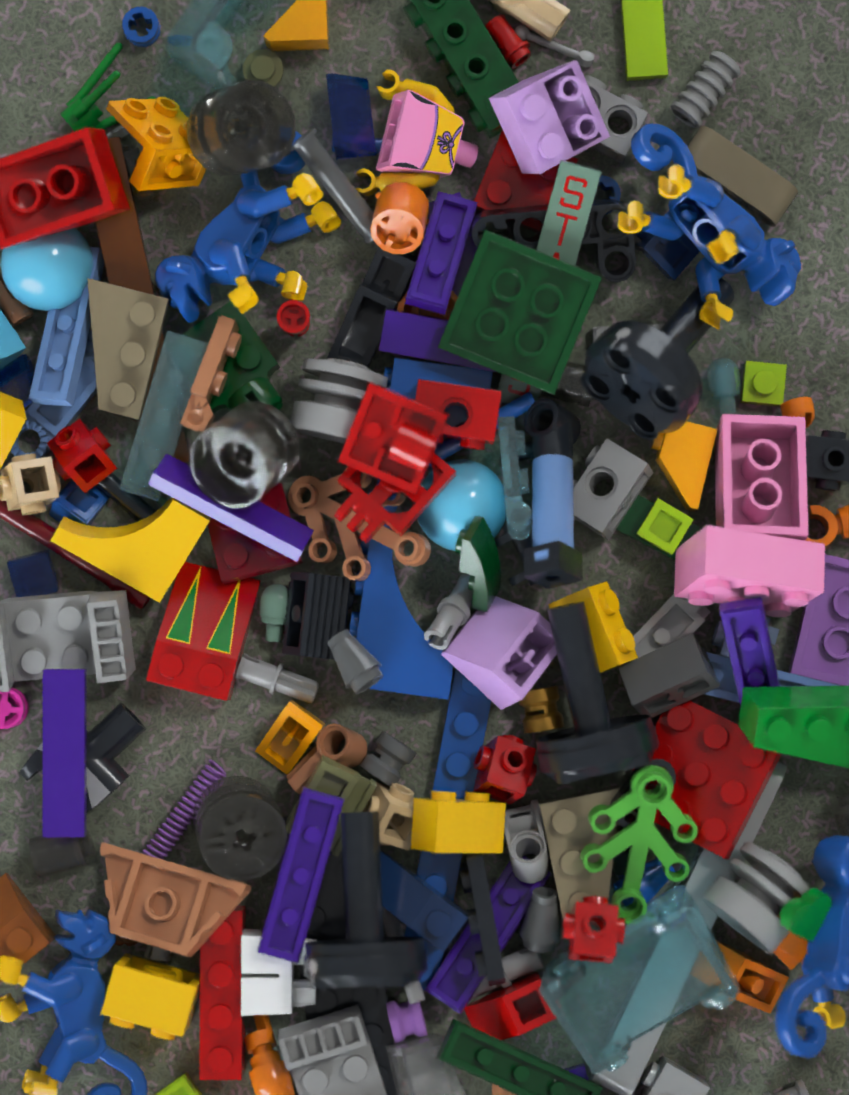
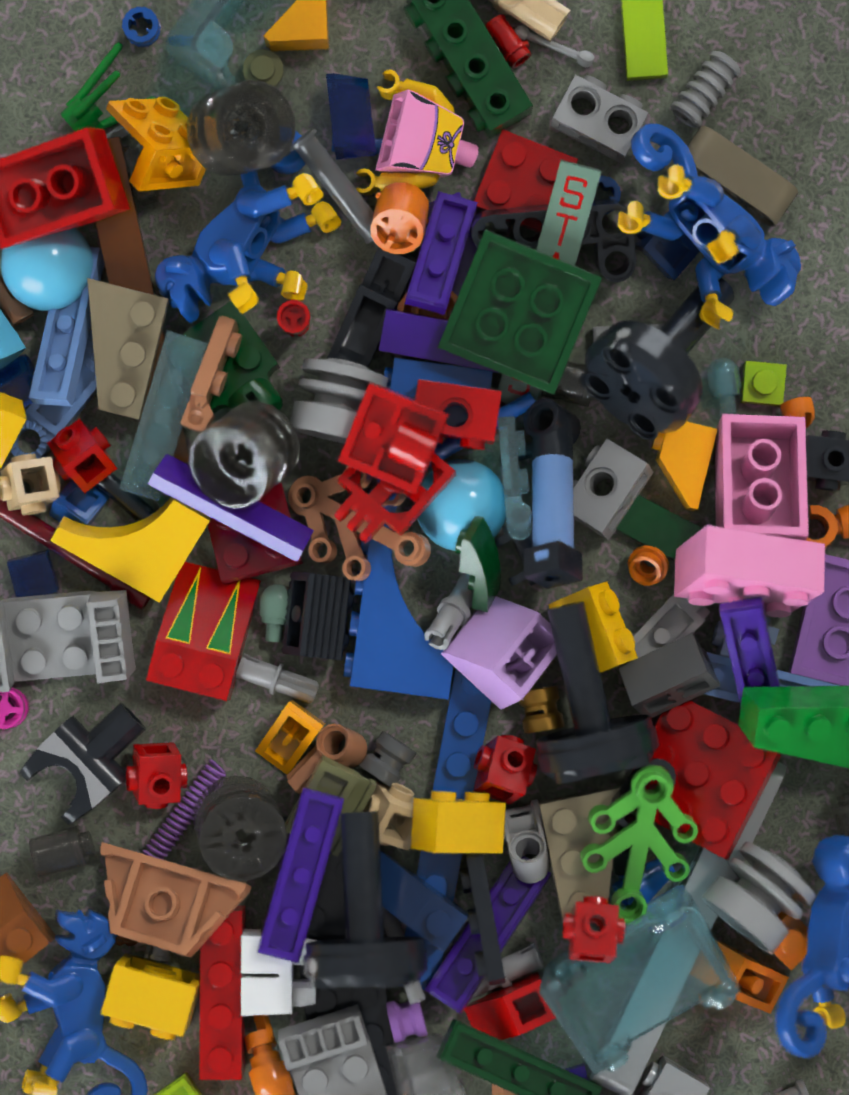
dark purple tile [42,669,87,837] -> none
dark grey cone [327,629,384,694] -> none
lavender slope [489,60,610,174] -> none
dark grey cone [519,887,561,953] -> none
lime plate [636,498,694,555] -> none
green tile [780,888,832,942] -> none
none -> red brick [126,742,188,809]
none -> orange plate [628,545,669,586]

